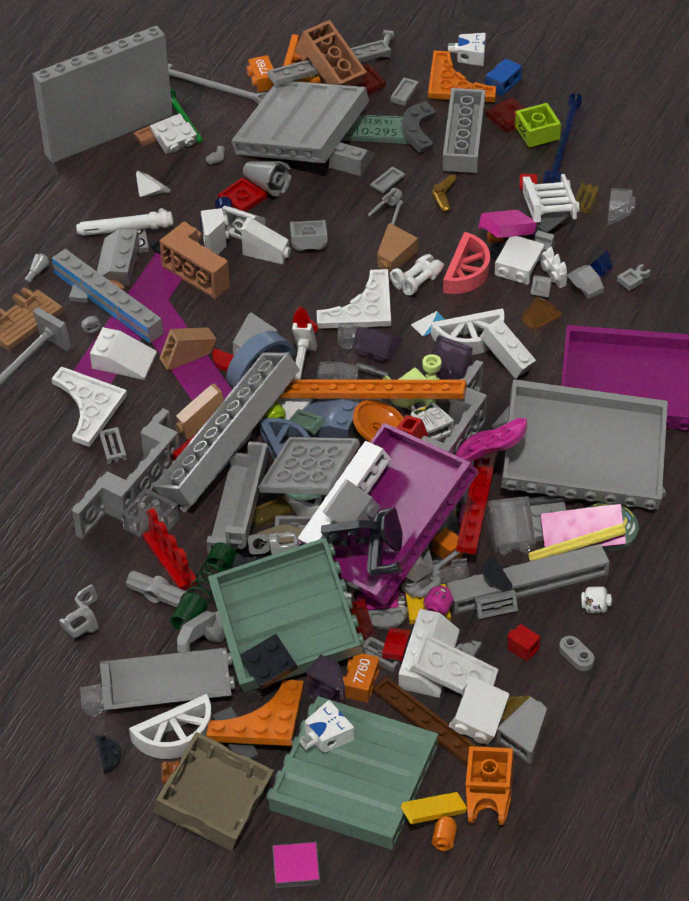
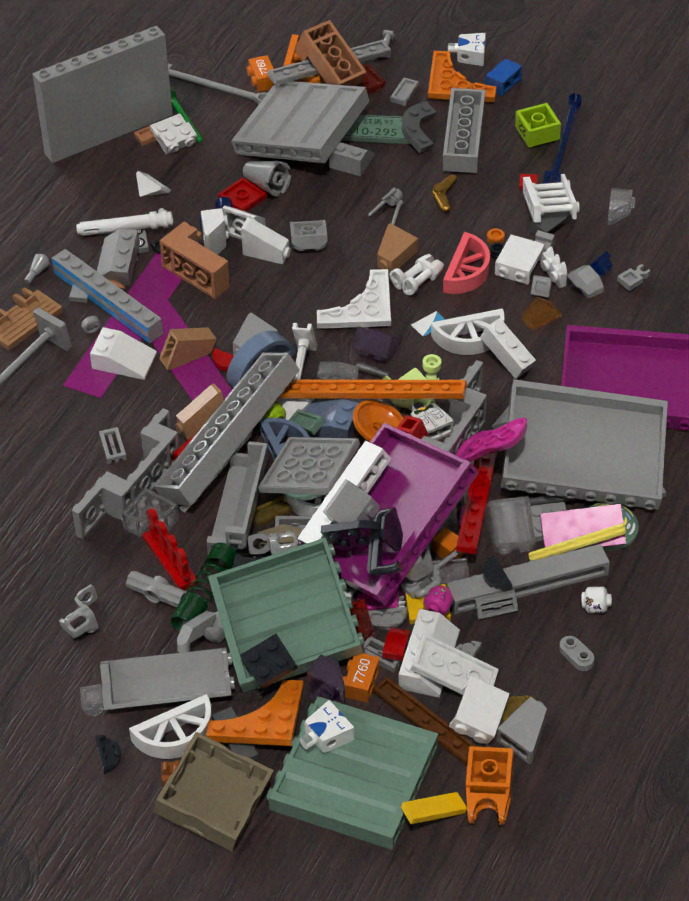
white plate [52,367,127,447] -> none
light grey arm [206,146,225,165] -> none
dark pink tile [272,841,320,888] -> none
red plate [292,306,318,332] -> none
clear plate [337,323,358,349] -> none
light grey tile [370,166,406,194] -> none
clear purple slope [431,335,473,380] -> none
orange brick [432,816,457,851] -> none
dark pink container [478,210,537,238] -> none
clear red plate [486,97,525,133] -> none
red brick [507,624,541,662] -> none
clear yellow tile [575,182,599,213] -> none

